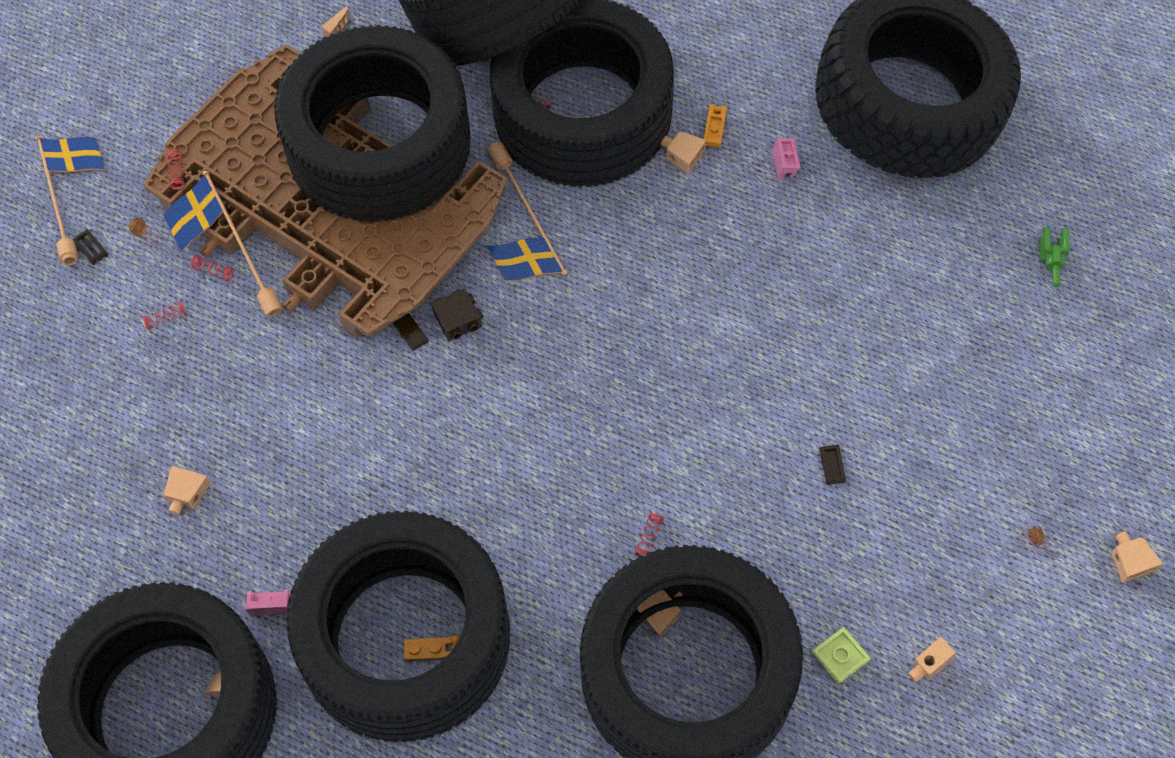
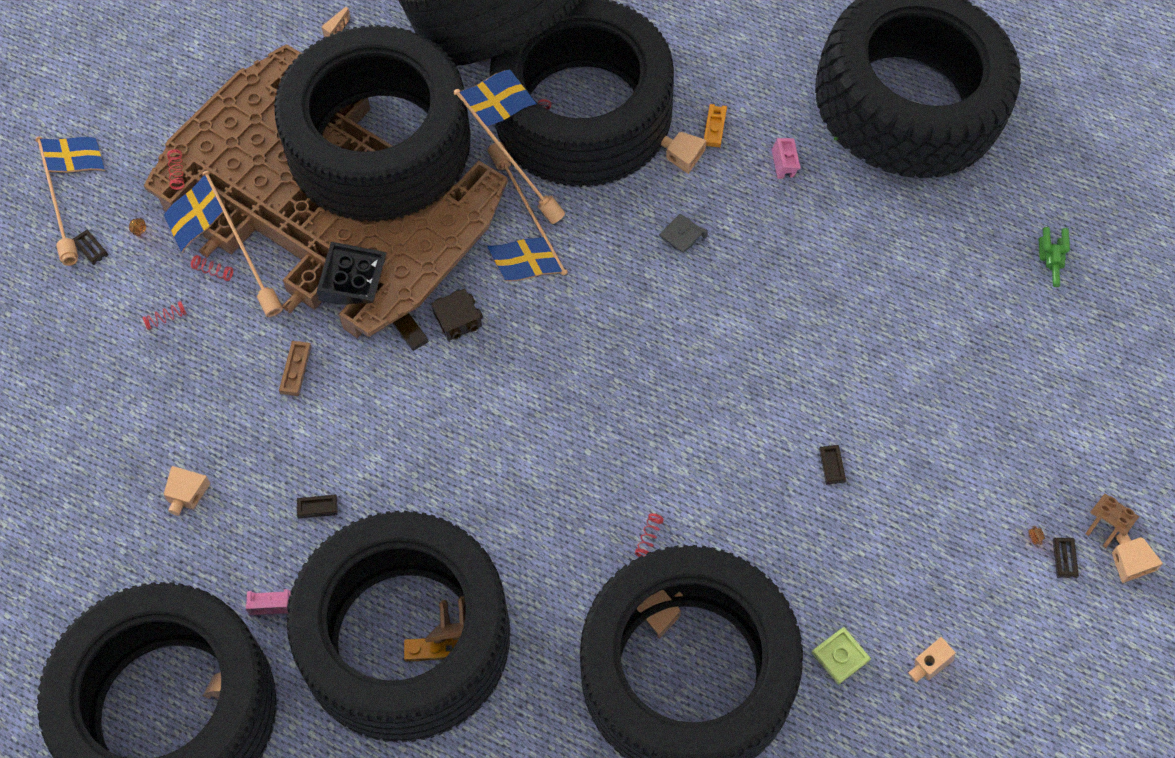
none -> medium nougat plate [279,341,312,396]
none -> dark brown tile [297,494,338,519]
none -> black slope [317,242,387,305]
none -> medium nougat plate [425,596,466,643]
none -> flag [454,70,565,224]
none -> dark grey hat [659,214,708,253]
none -> dark brown tile [1053,538,1079,578]
none -> medium nougat plate [1085,493,1139,548]

